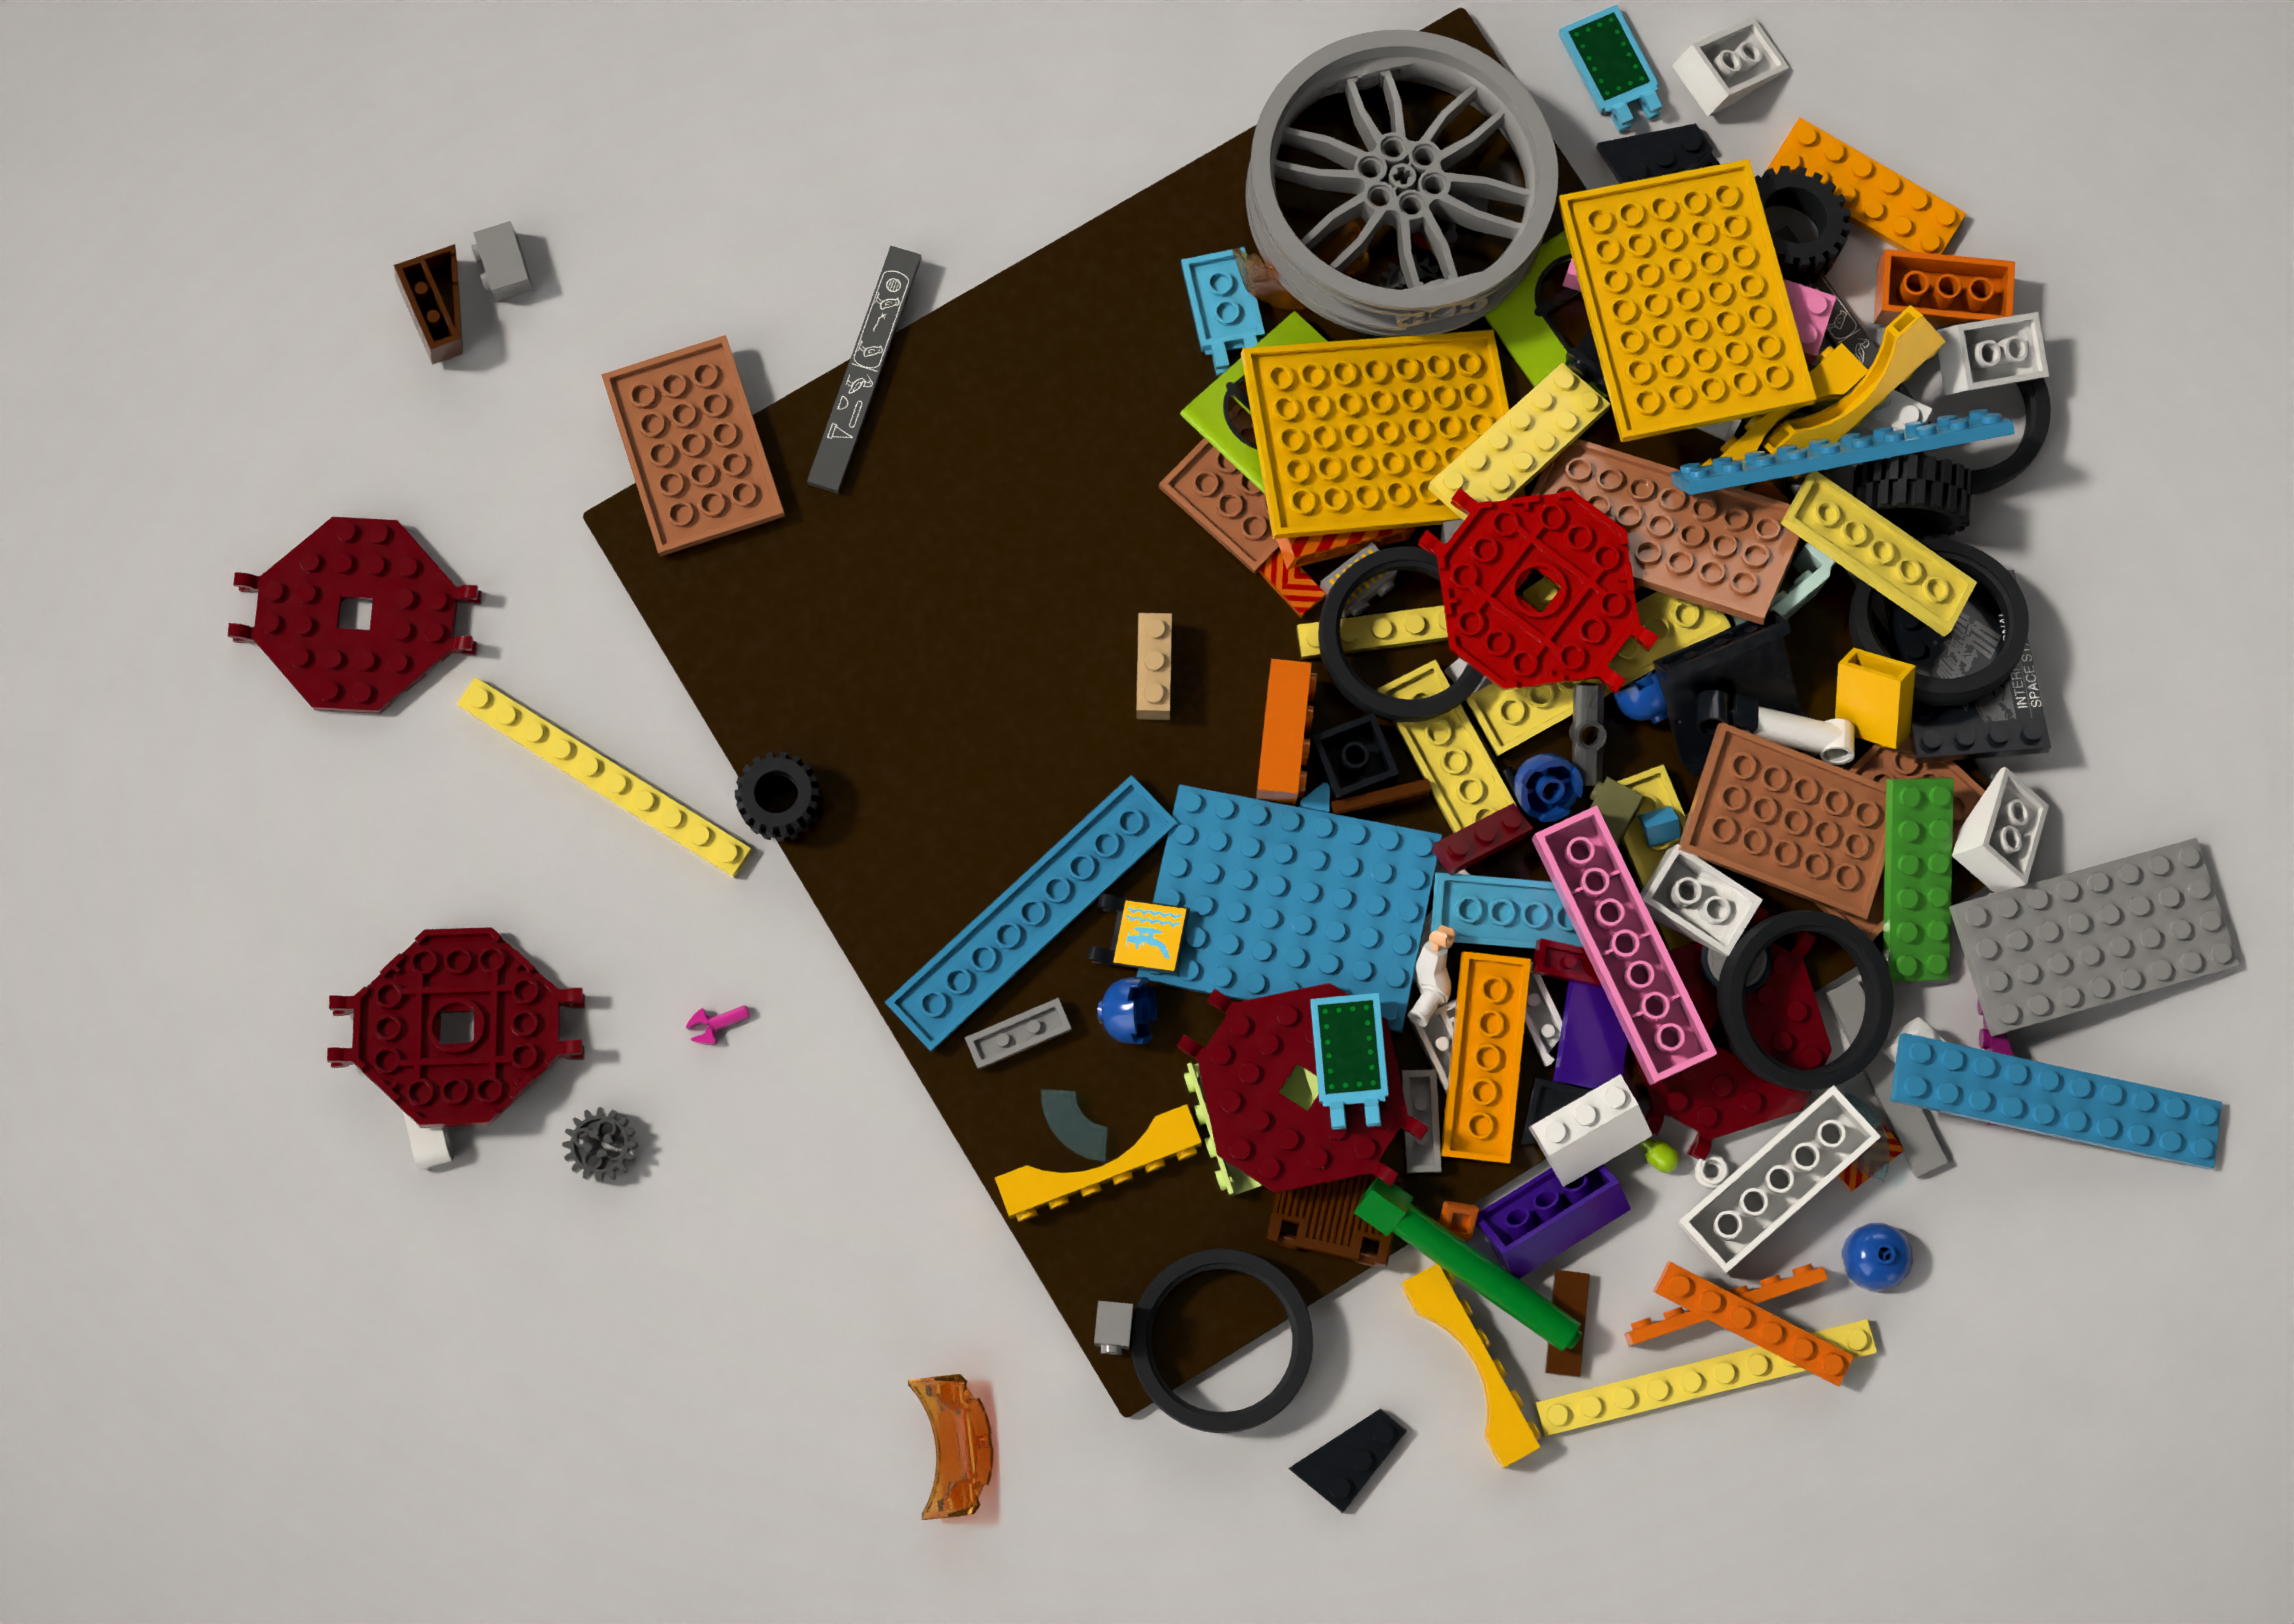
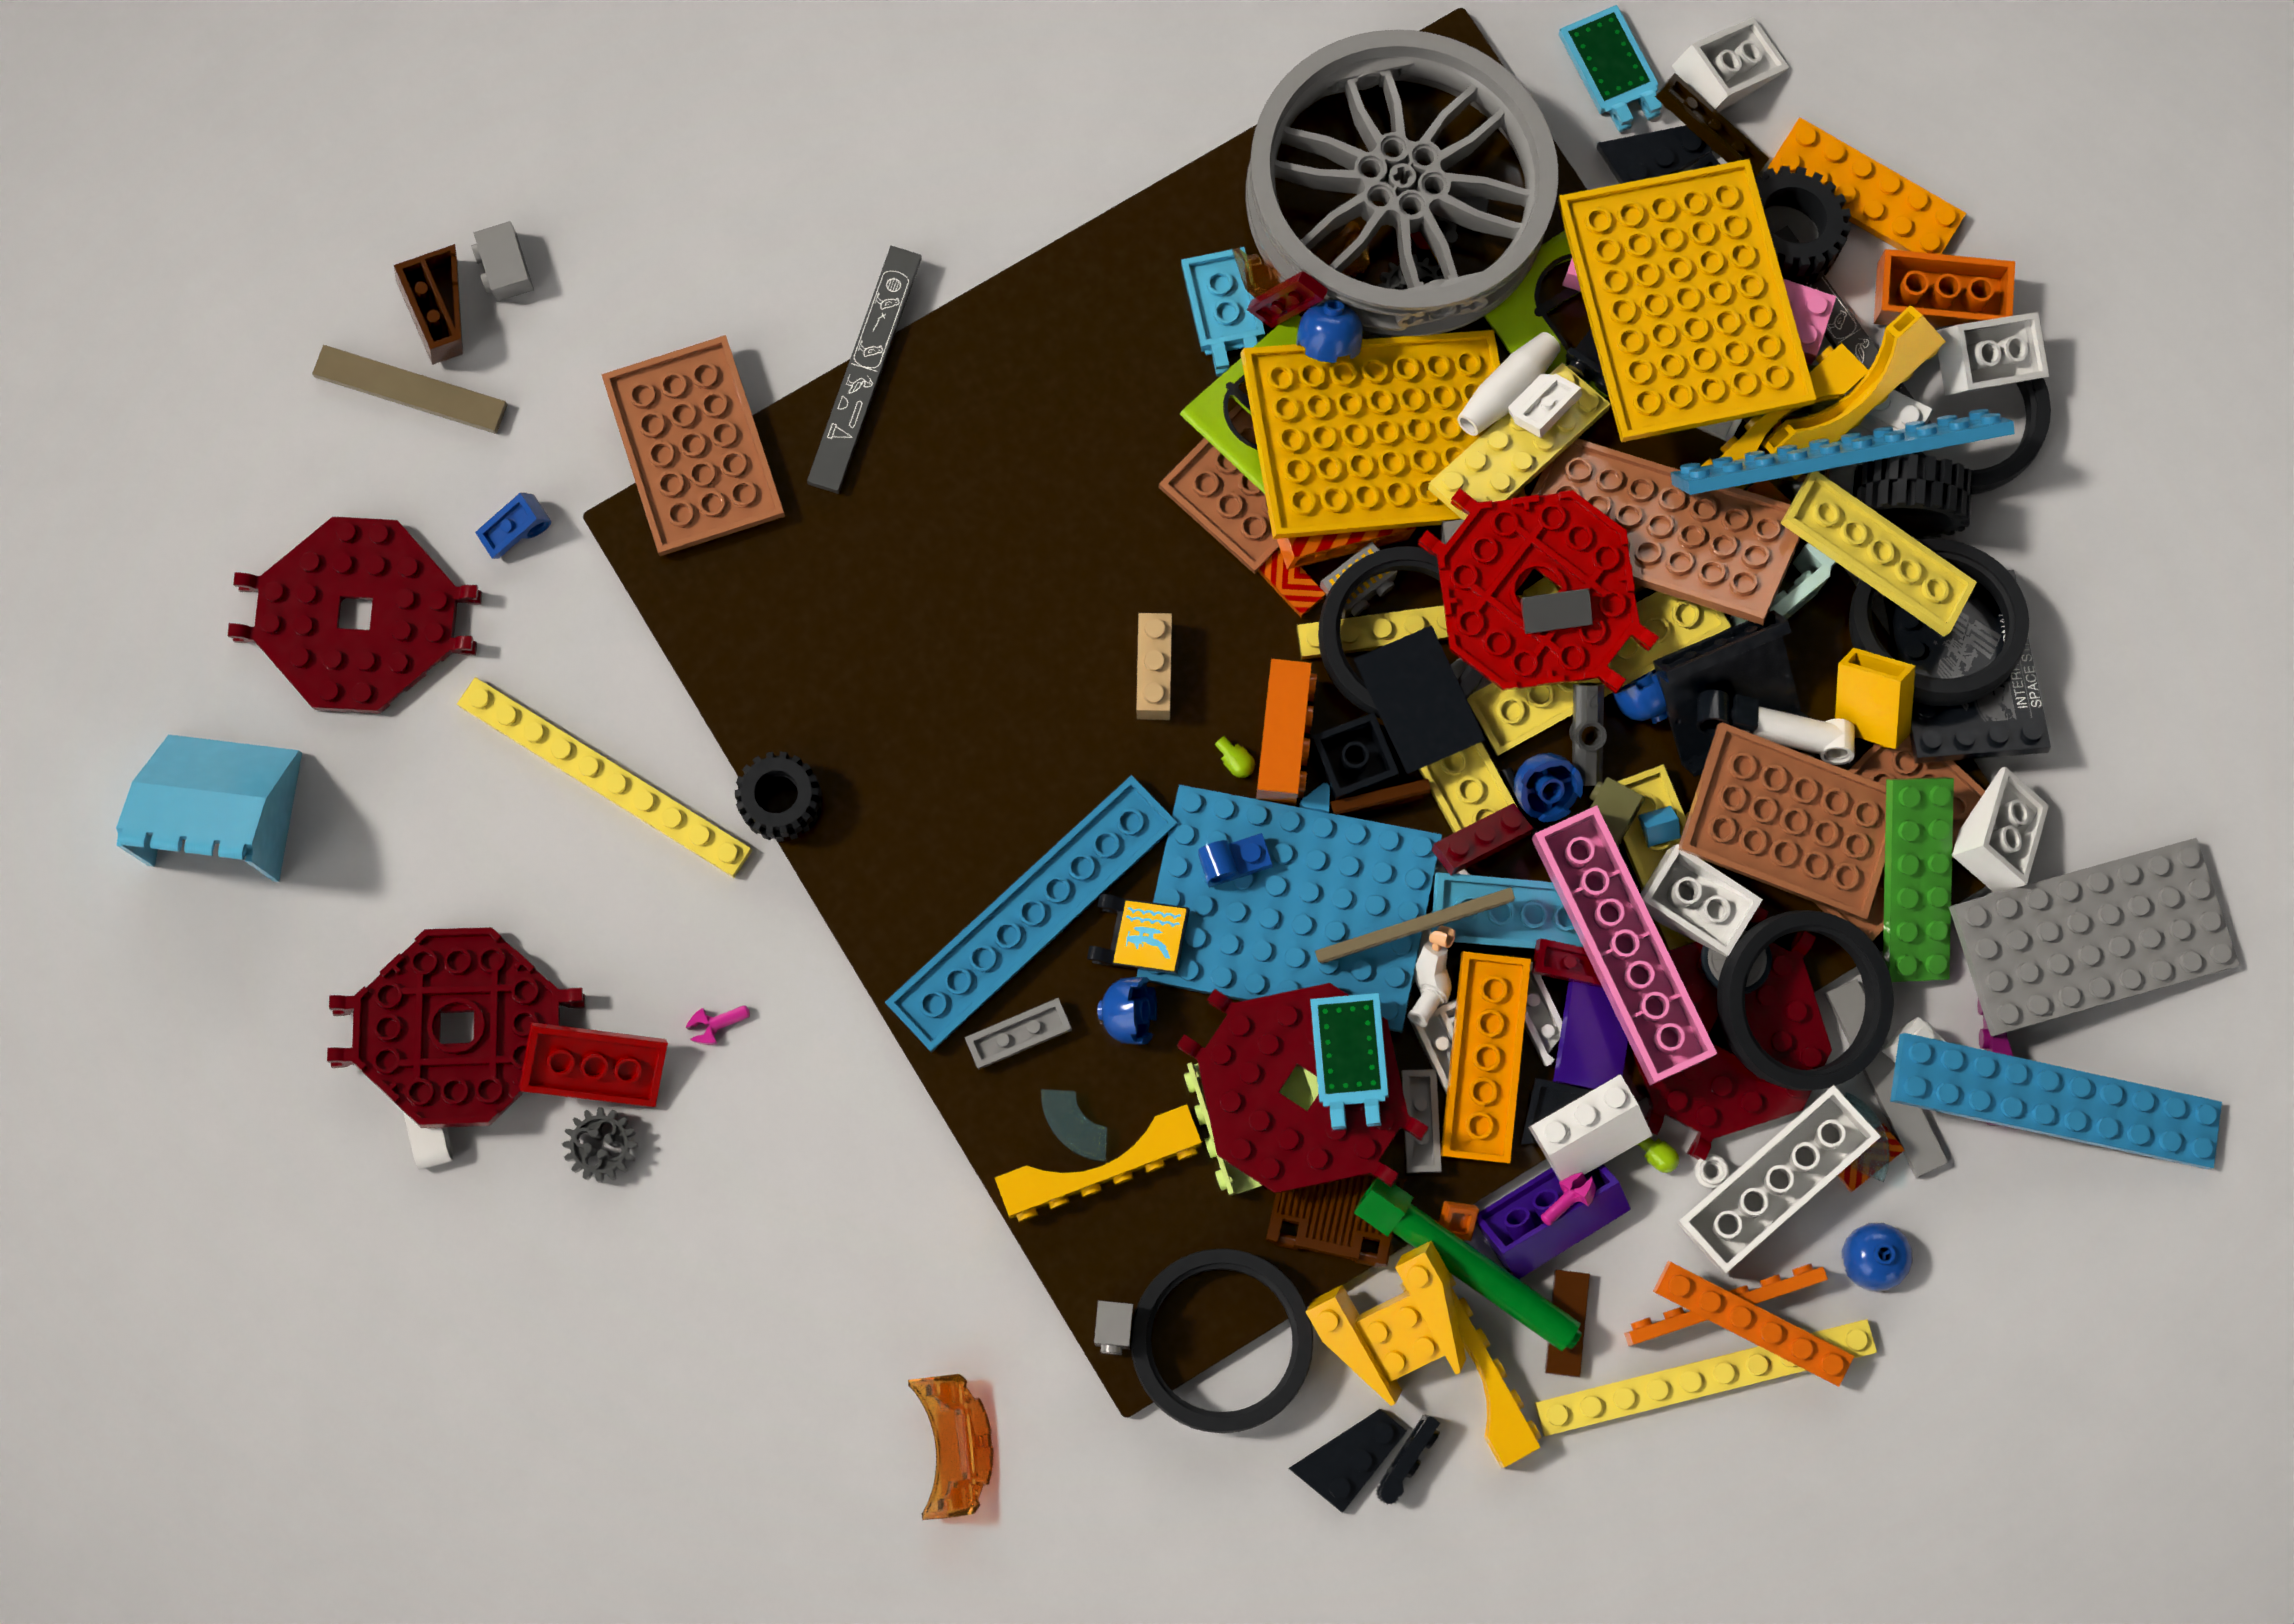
none -> medium azure windscreen [116,734,302,882]
none -> dark tan tile [312,344,508,434]
none -> blue plate [475,493,551,559]
none -> red plate [519,1022,668,1107]
none -> blue plate [1198,833,1273,888]
none -> lime cylinder [1215,736,1255,778]
none -> dark red plate [1247,271,1328,328]
none -> blue cylinder [1296,300,1363,363]
none -> yellow wedge [1306,1240,1466,1406]
none -> dark tan tile [1315,887,1515,964]
none -> black sticker [1354,625,1485,774]
none -> black hinge [1376,1414,1440,1505]
none -> white plate [1457,332,1582,438]
none -> dark grey slope [1520,588,1593,634]
none -> dark pink bar [1541,1172,1596,1226]
none -> dark brown plate [1655,73,1769,177]

